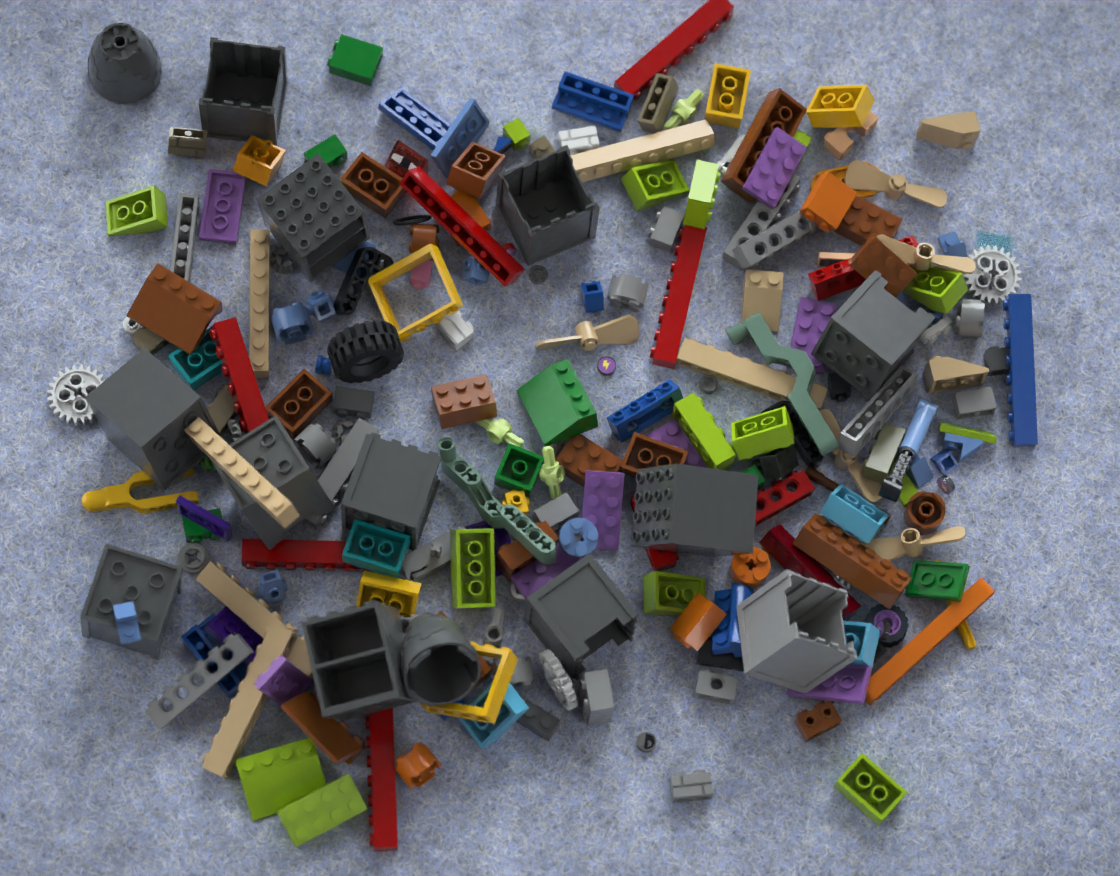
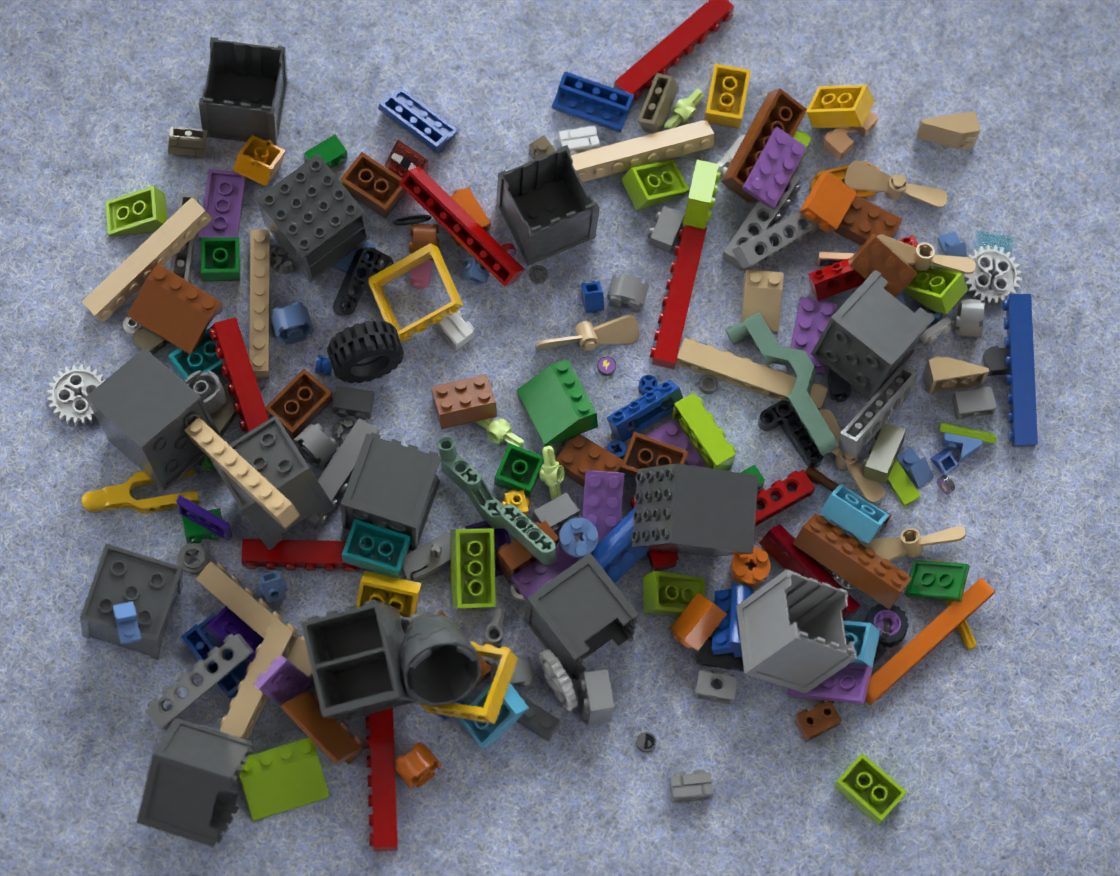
dark grey piece [88,23,162,104] -> none
light grey gear [227,419,242,443] -> none
lime brick [276,773,367,847] -> none
medium blue brick [305,290,336,321] -> none
green brick [327,34,383,86] -> none
medium blue plate [430,98,490,179] -> none
dark orange brick [446,141,506,199] -> none
blue slope [494,136,512,154] -> none
lime brick [503,118,531,151] -> none
lime brick [731,406,794,460] -> none
pearl dark grey brick [752,444,799,481] -> none
piece [878,398,939,502] -> none
dark orange brick [904,491,946,535] -> none
none -> tan brick [82,197,212,323]
none -> dark grey container [136,718,254,847]
none -> light grey brick [185,371,227,414]
none -> green brick [201,237,240,282]
none -> blue brick [591,508,650,583]
none -> blue wheel [607,440,626,460]
none -> blue wheel [638,375,658,395]

